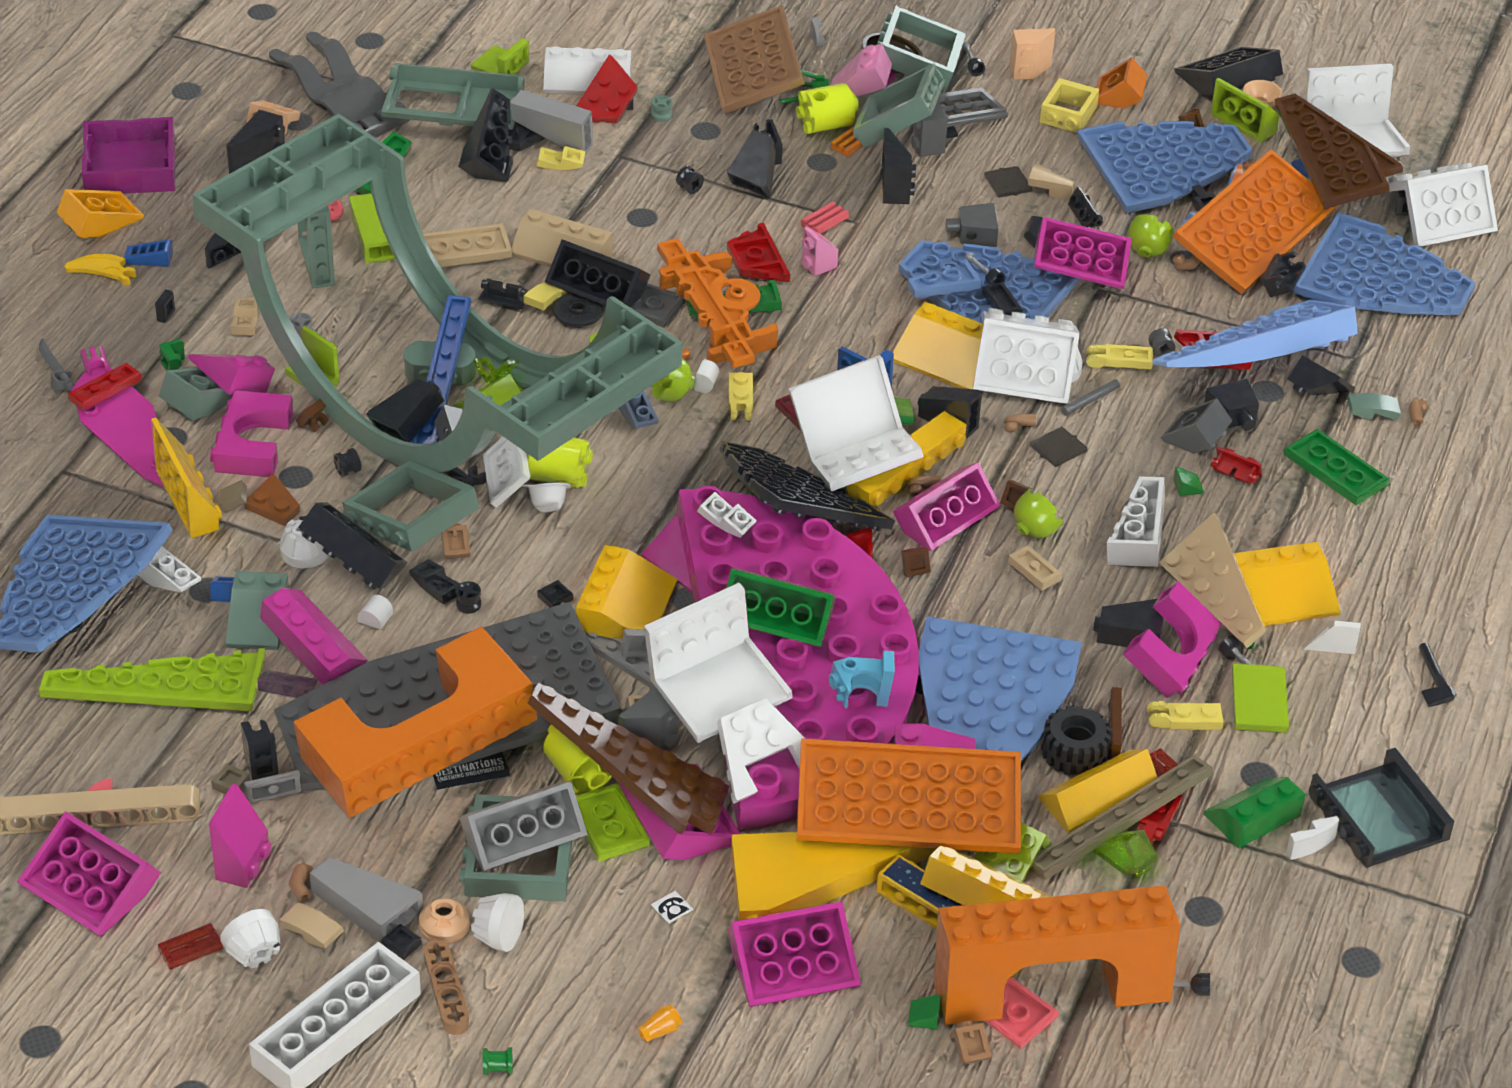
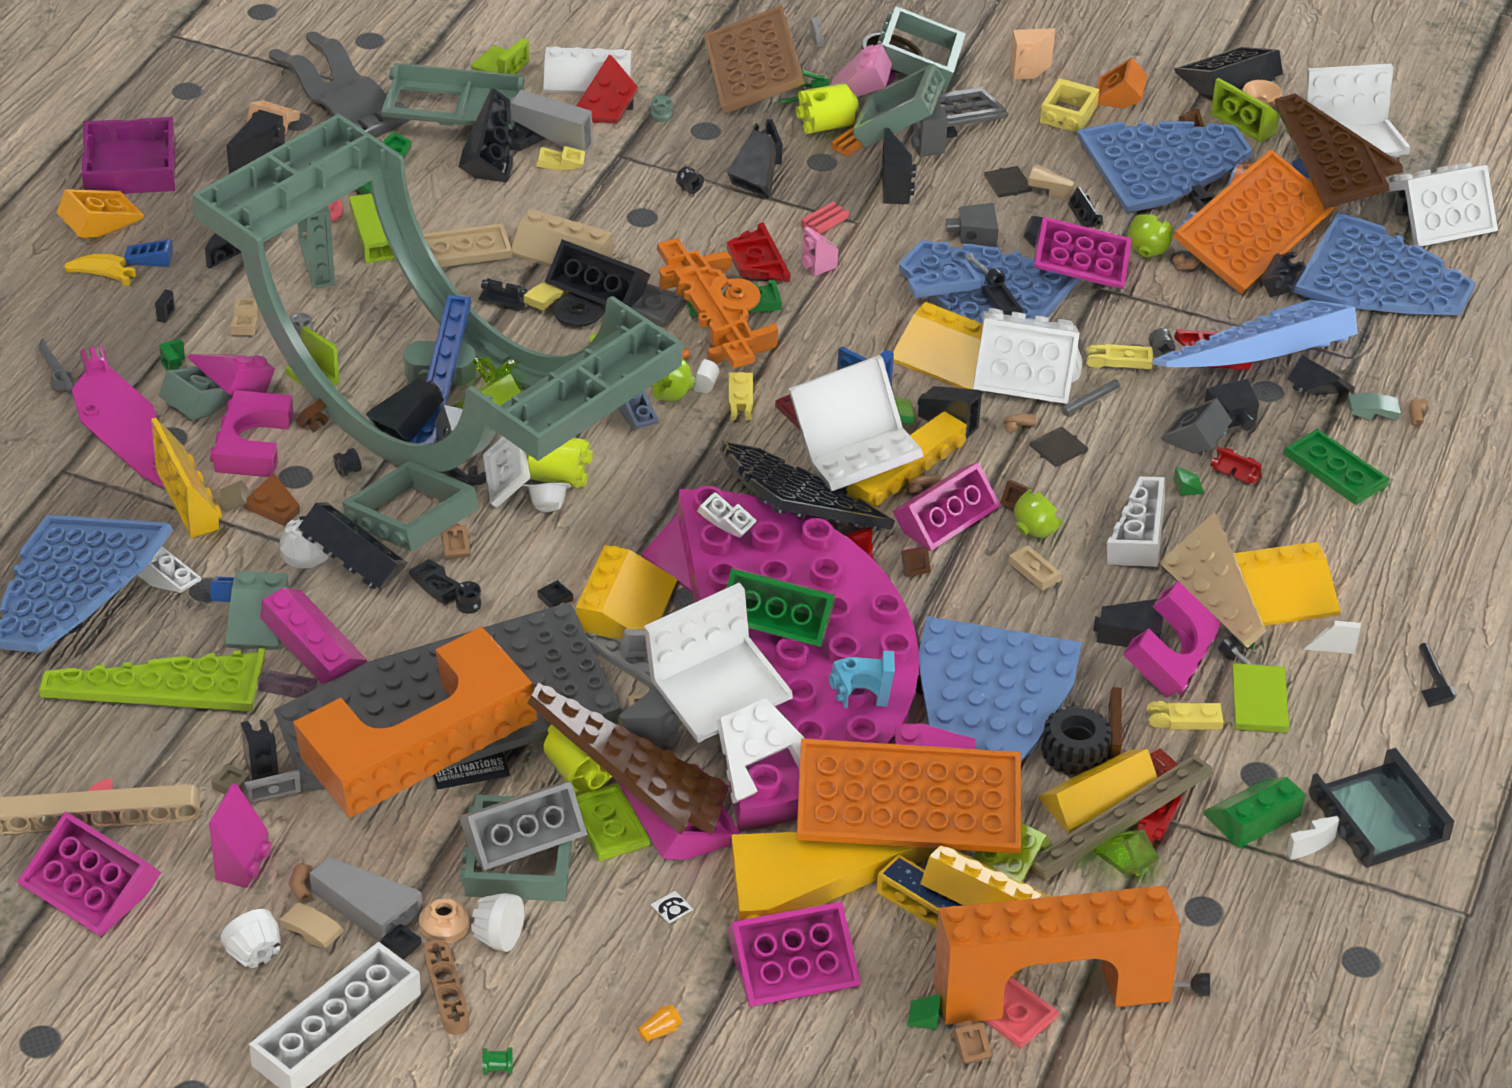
red tile [68,363,142,411] -> none
clear red tile [158,923,223,970] -> none
white brick [358,595,393,630] -> none
black hinge [962,42,985,76] -> none

